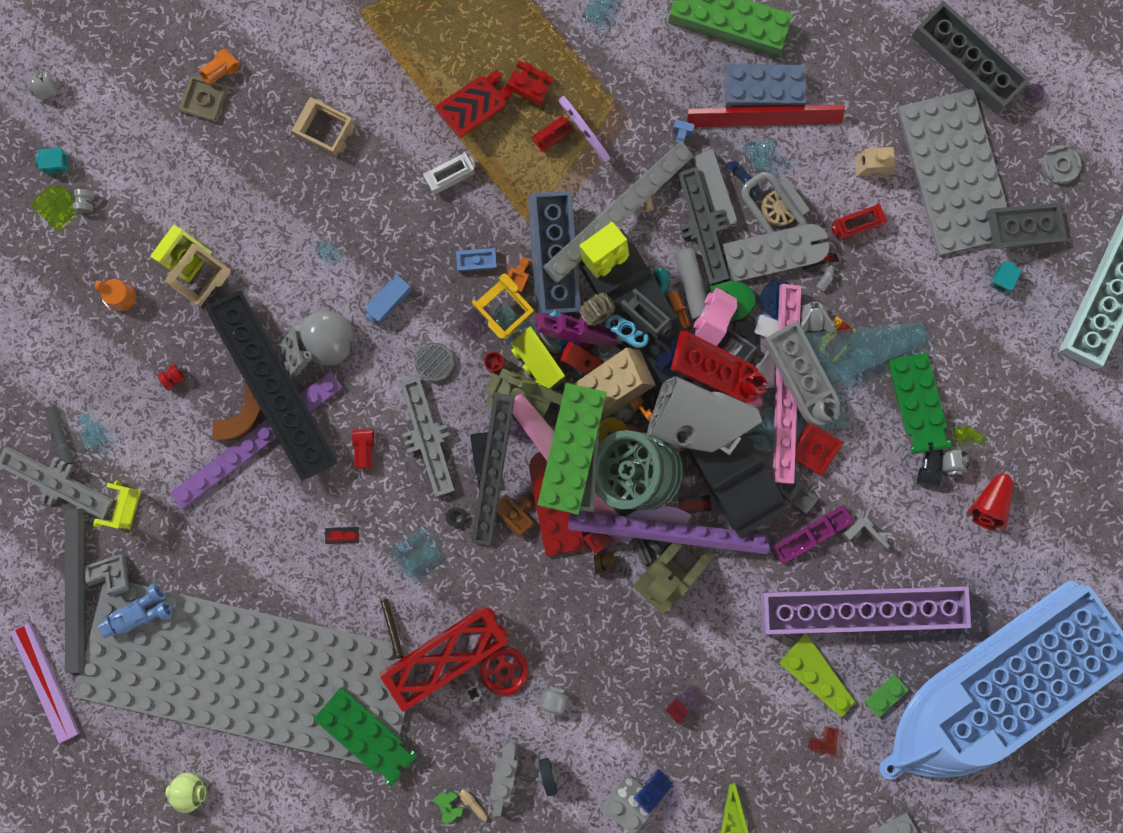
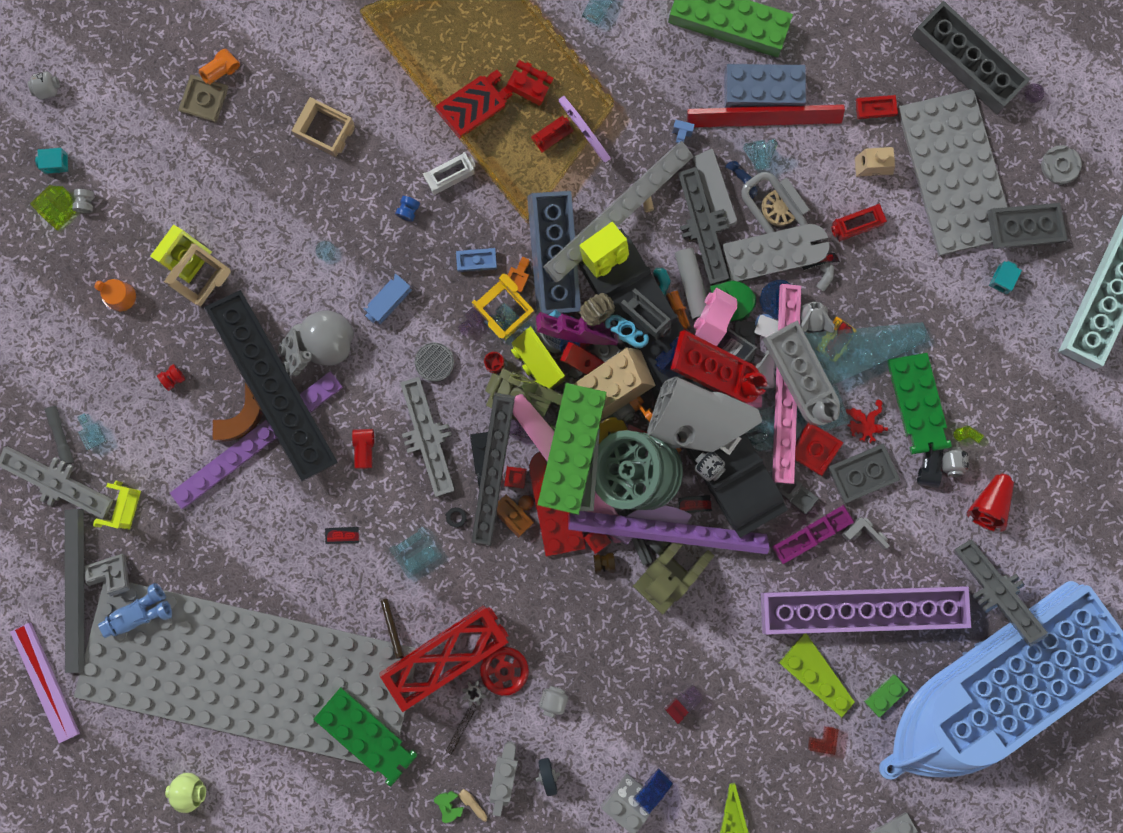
none -> blue wheel [395,196,420,222]
none -> dark brown piece [445,704,476,759]
none -> red plate [504,466,527,489]
none -> light grey head [695,452,726,481]
none -> dark grey plate [828,443,900,504]
none -> red piece [844,399,888,443]
none -> red plate [855,95,898,119]
none -> dark grey hinge [954,539,1048,647]

